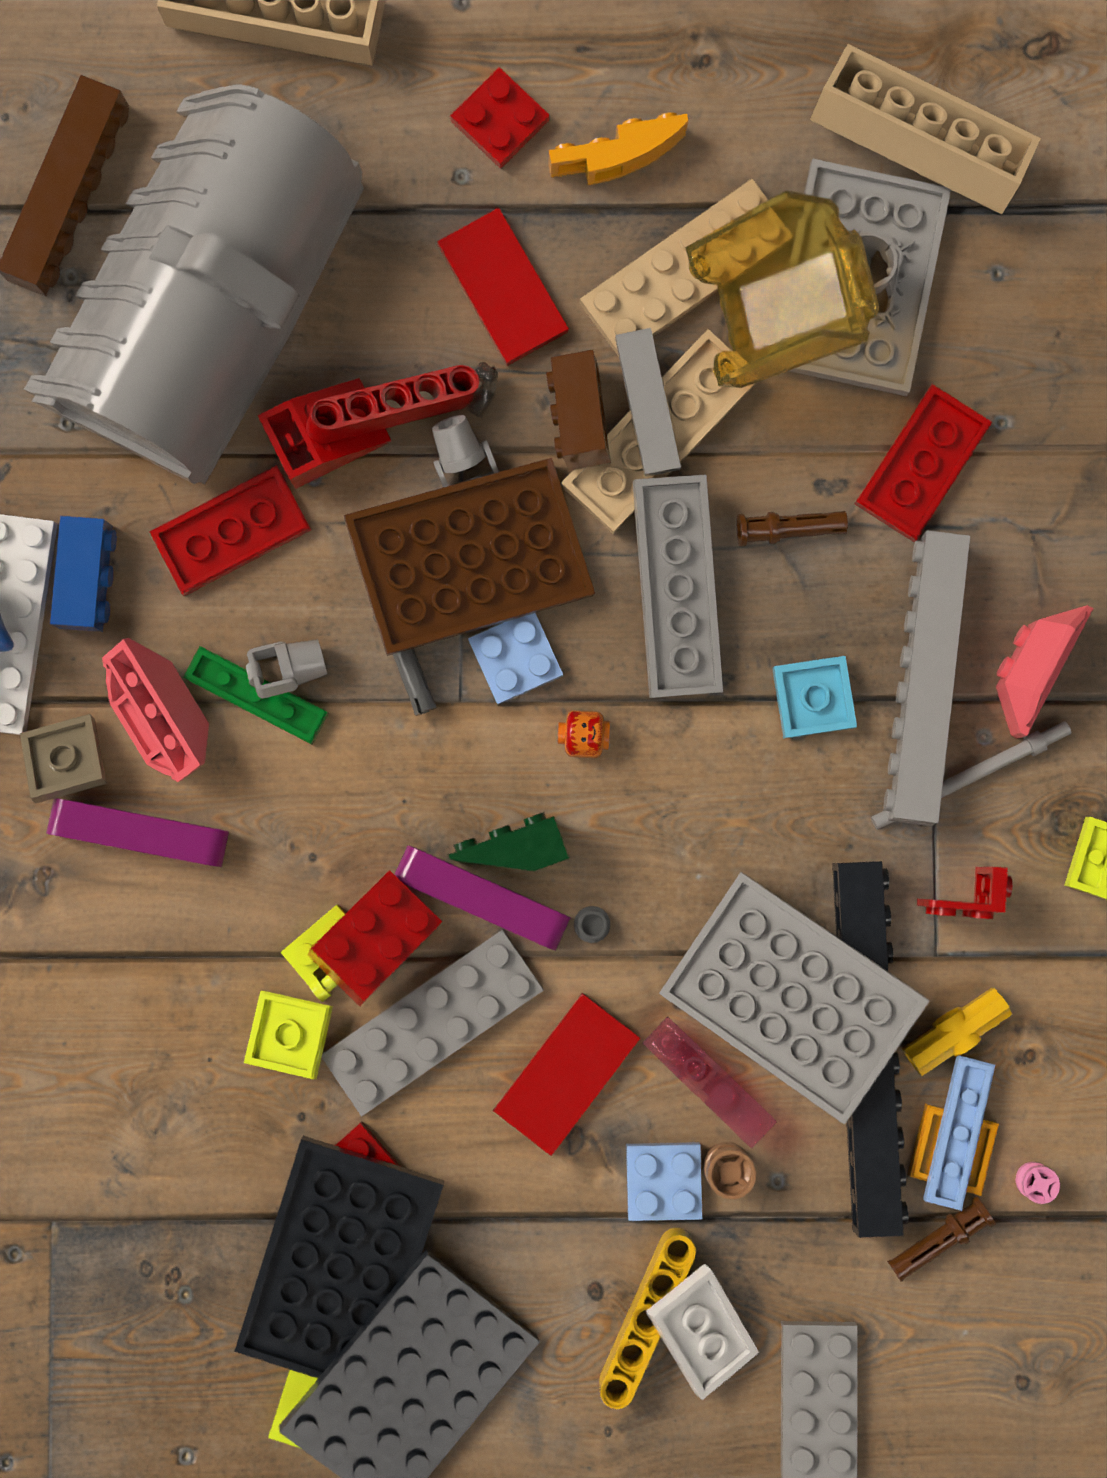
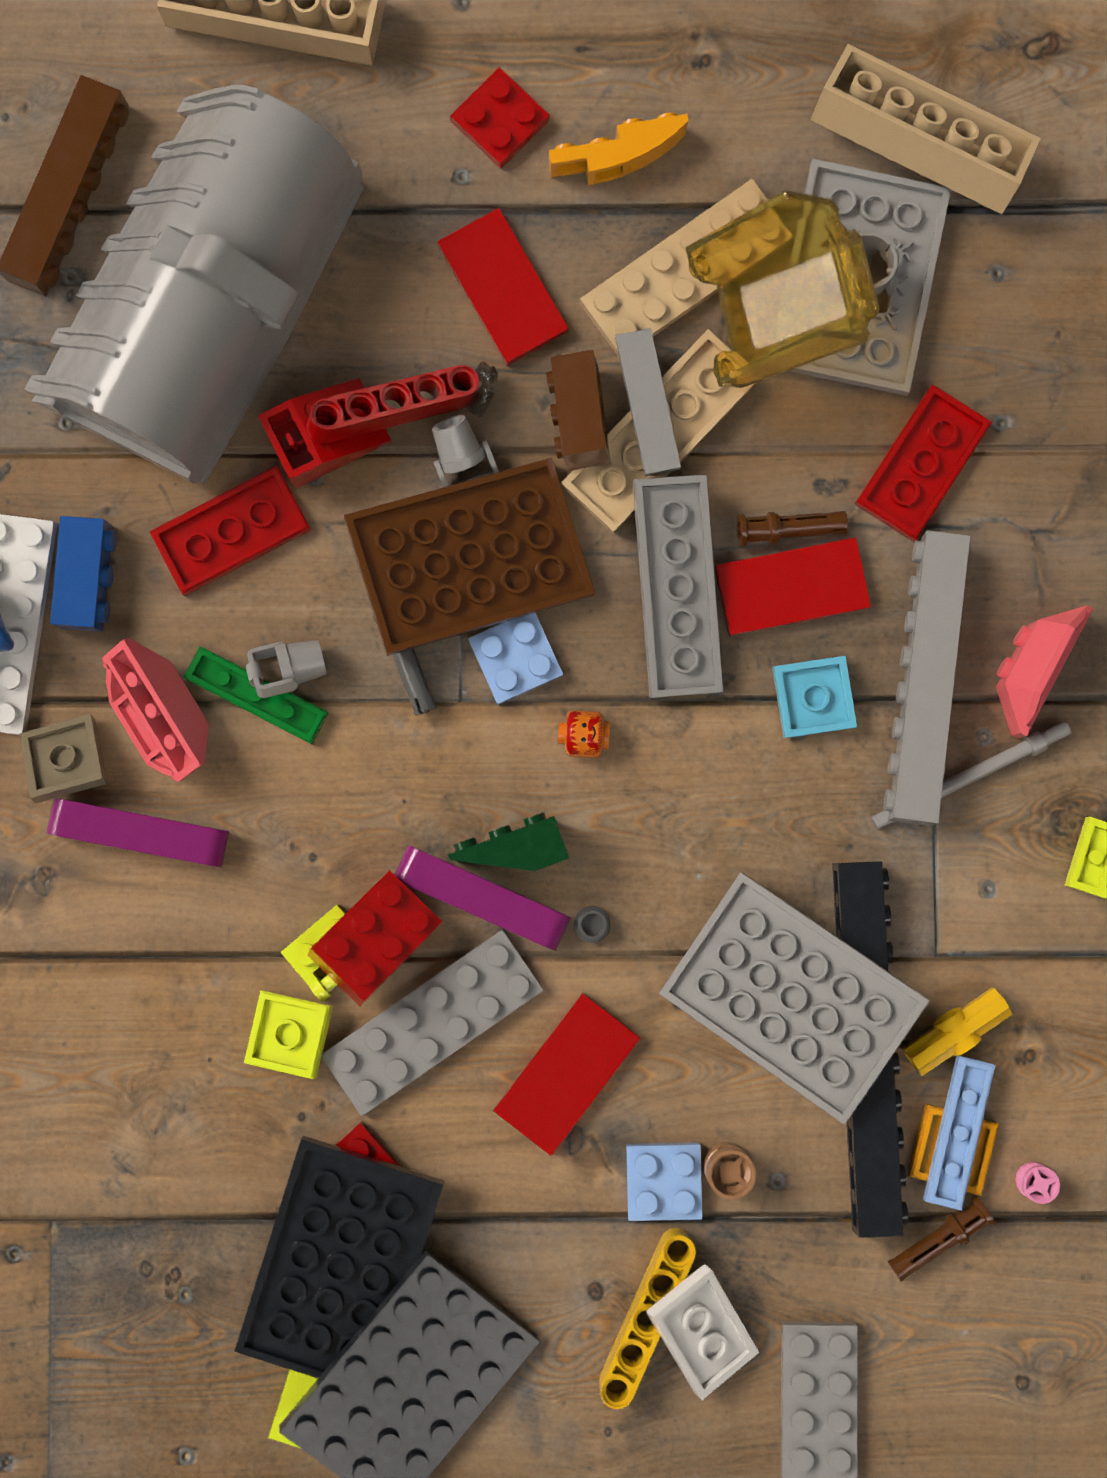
clear pink slope [643,1016,777,1149] -> none
red bracket [917,867,1013,919] -> none
none -> red tile [714,537,871,637]

